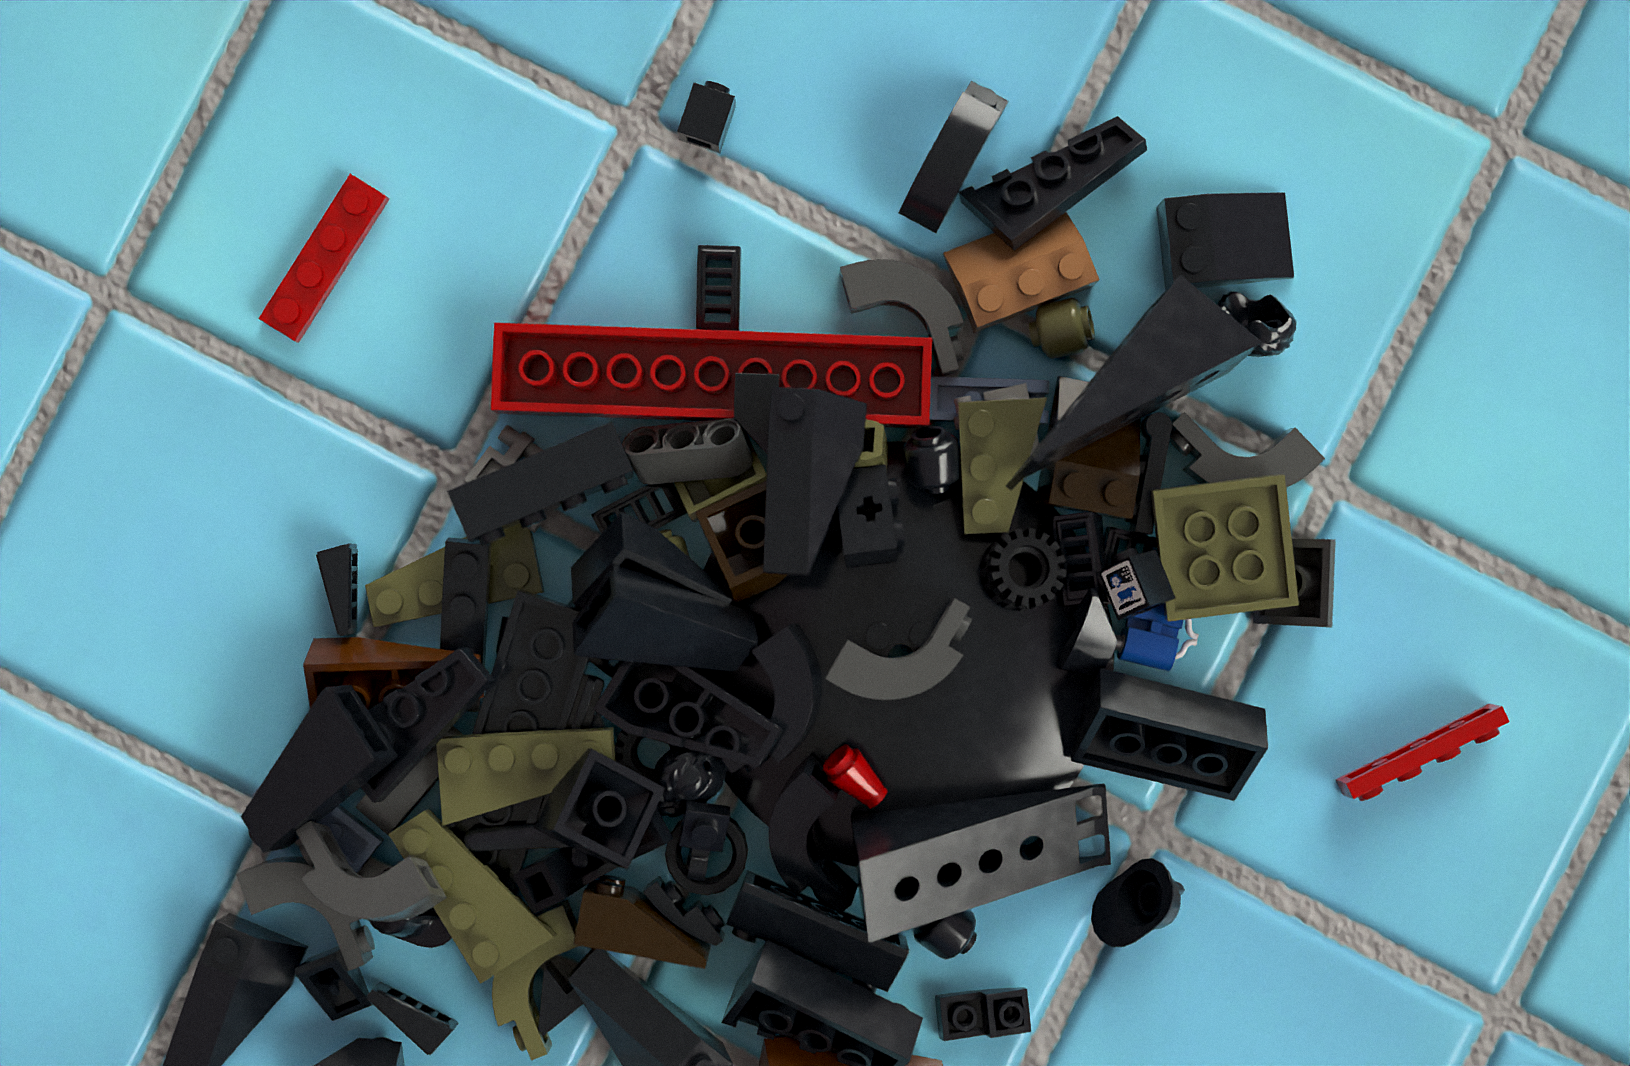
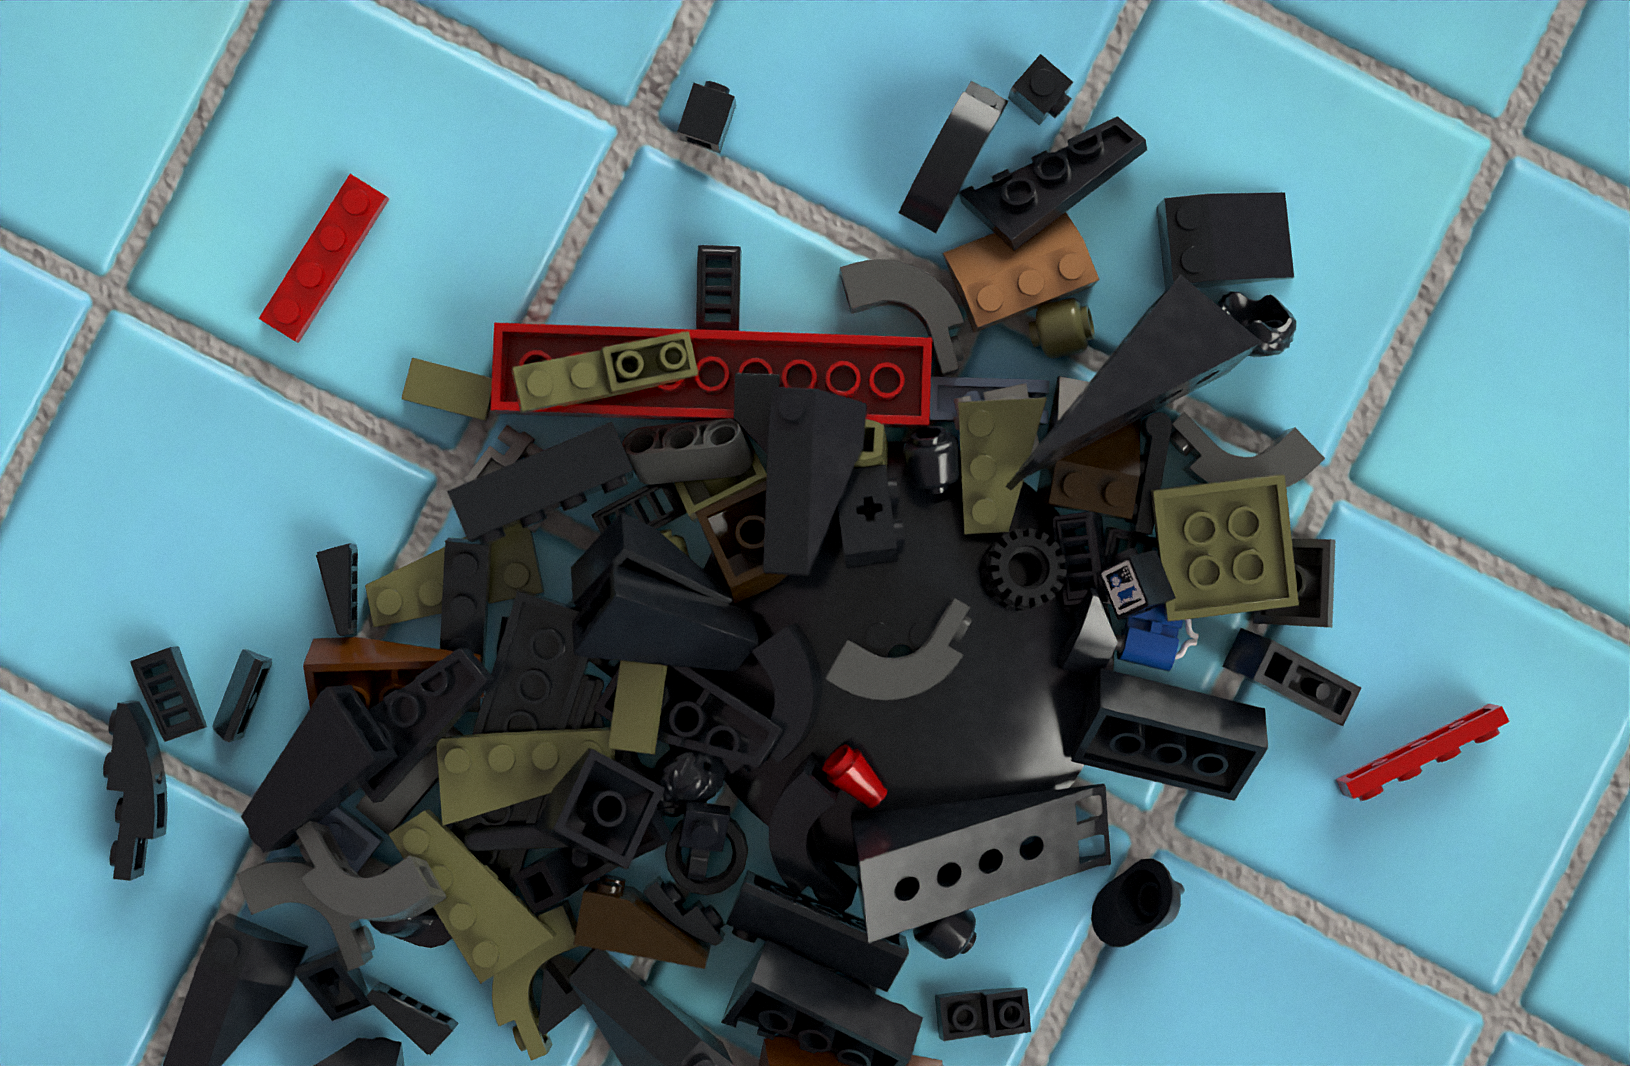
none -> black slope [103,700,168,881]
none -> black slope [130,646,207,742]
none -> black slope [212,649,272,742]
none -> olive tile [401,358,492,421]
none -> olive slope [511,331,698,413]
none -> olive tile [608,661,667,755]
none -> black brick [1008,54,1073,126]
none -> black slope [1222,628,1361,726]

